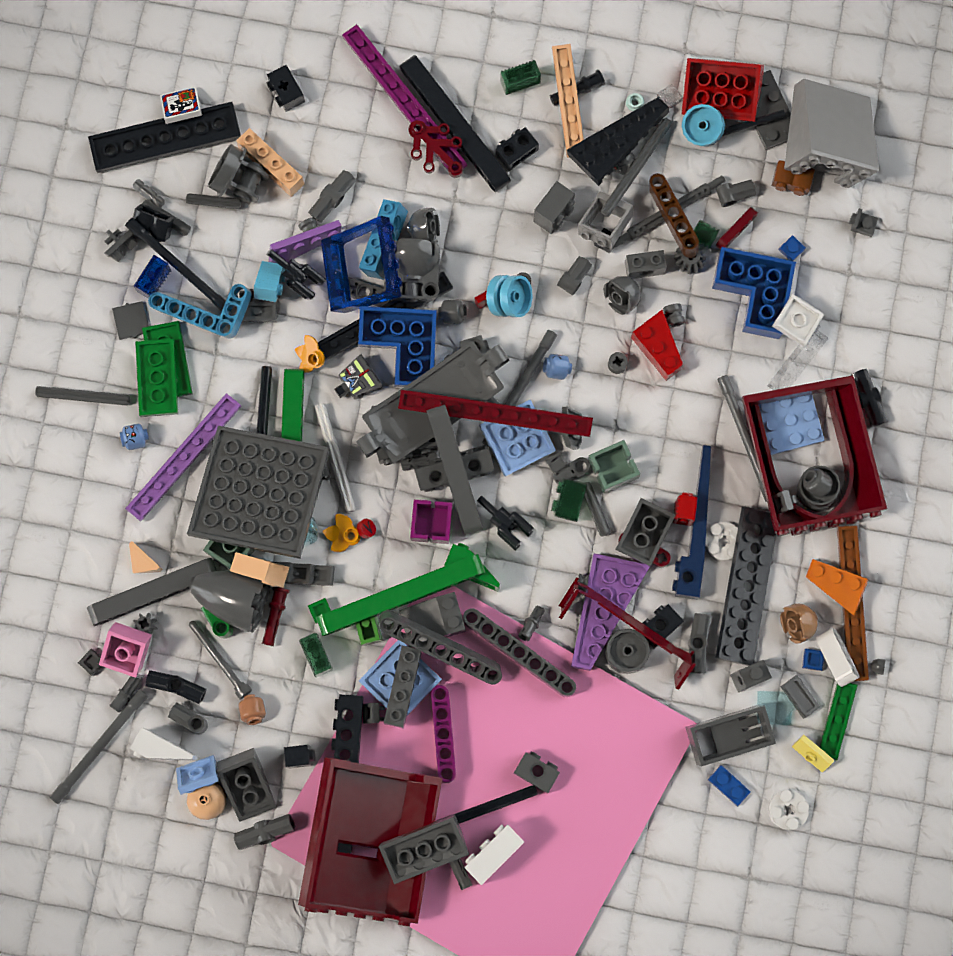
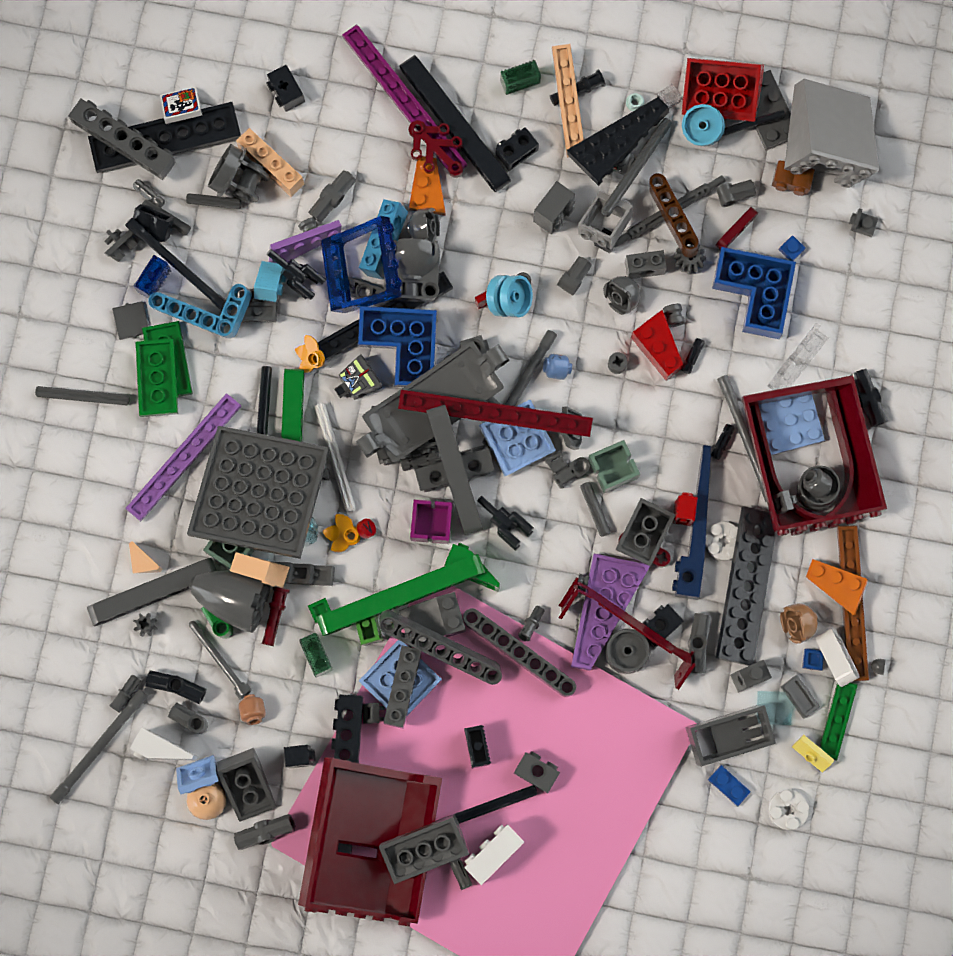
dark grey tile [78,649,102,676] -> none
bright pink brick [99,622,152,678] -> none
medium blue head [120,424,149,450] -> none
magenta beam [431,685,456,783] -> none
dark grey head [438,299,467,324] -> none
clear green brick [551,478,587,522] -> none
clear green piece [694,220,720,250] -> none
white tile [772,294,825,347] -> none
none -> dark grey brick [68,98,176,180]
none -> orange wing [409,155,446,216]
none -> black brick [464,725,491,769]
none -> black axle [681,338,705,374]
none -> black axle [711,424,735,460]

